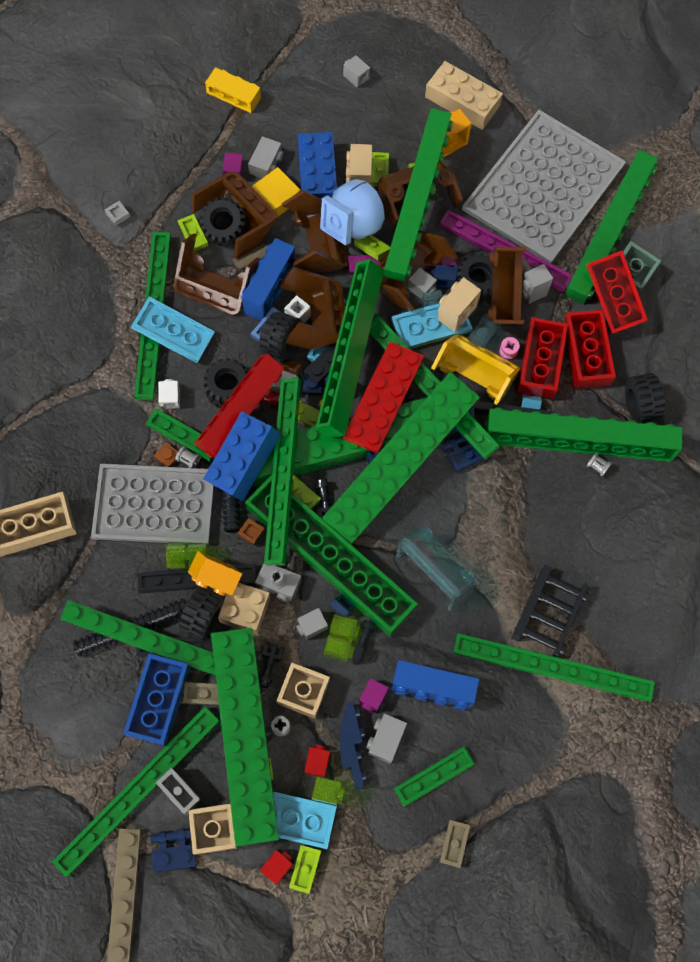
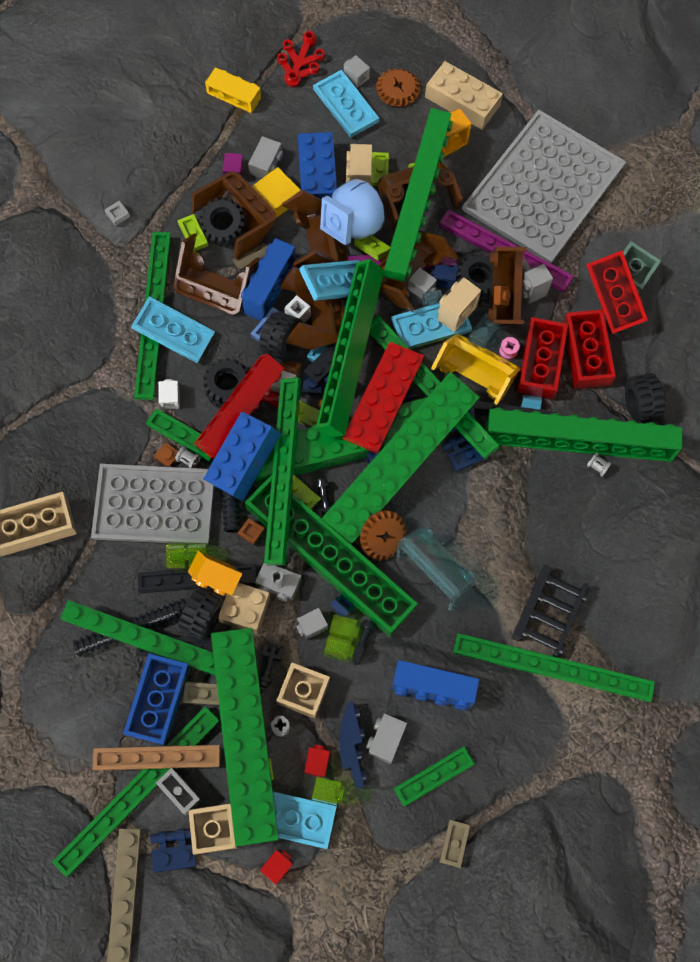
lime plate [289,845,321,894] -> none
magenta brick [359,678,389,713] -> none
green brick [564,150,658,305] -> none
none -> medium nougat plate [93,745,220,771]
none -> red plant [277,31,325,87]
none -> medium azure plate [299,260,359,301]
none -> medium azure plate [313,70,379,138]
none -> dark orange gear [360,510,407,561]
none -> dark orange gear [376,68,420,107]
none -> dark orange plate [494,286,511,305]

